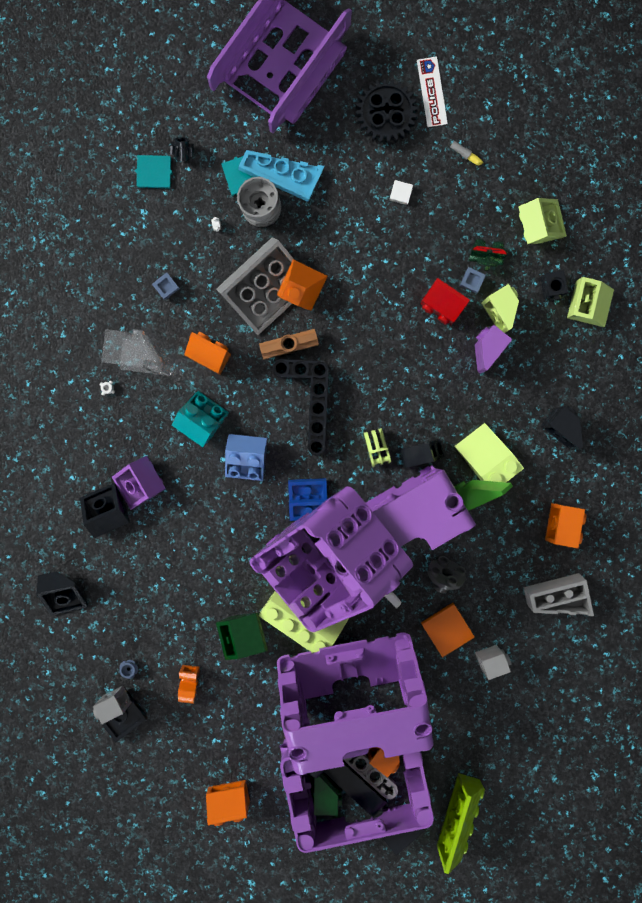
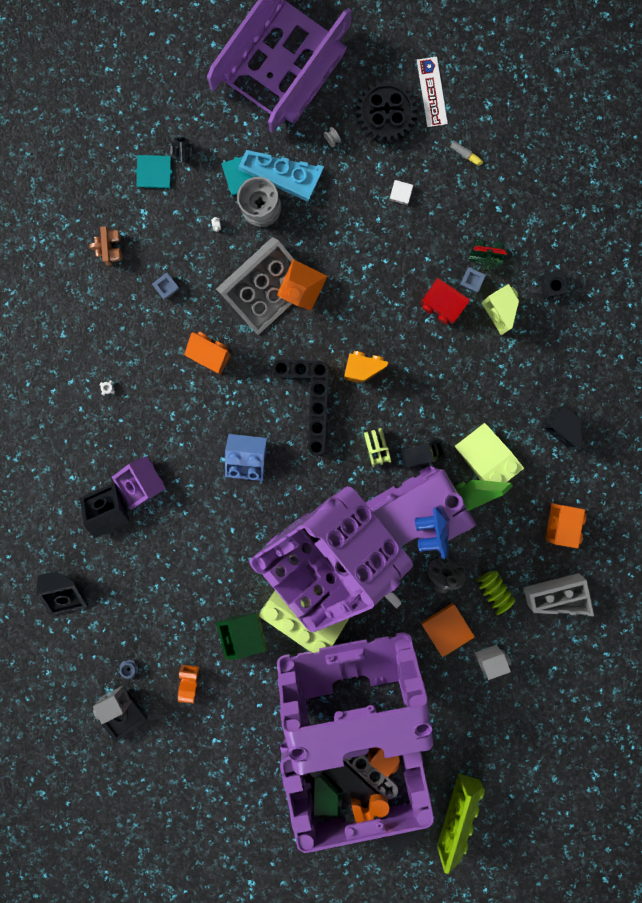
clear windscreen [101,329,176,377] -> none
teal slope [171,391,229,447] -> none
orange slope [206,780,250,826] -> none
medium nougat piece [259,329,319,360] -> none
blue slope [288,478,327,521] -> none
medium lavender slope [475,325,512,374] -> none
yellowish green slope [519,198,567,244] -> none
yellowish green slope [567,277,614,327] -> none
none -> nougat hips [89,226,122,266]
none -> light grey bush [323,127,341,148]
none -> light orange slope [343,351,388,384]
none -> orange leg [351,794,389,823]
none -> blue connector [415,505,450,559]
none -> lime piece [476,571,515,615]

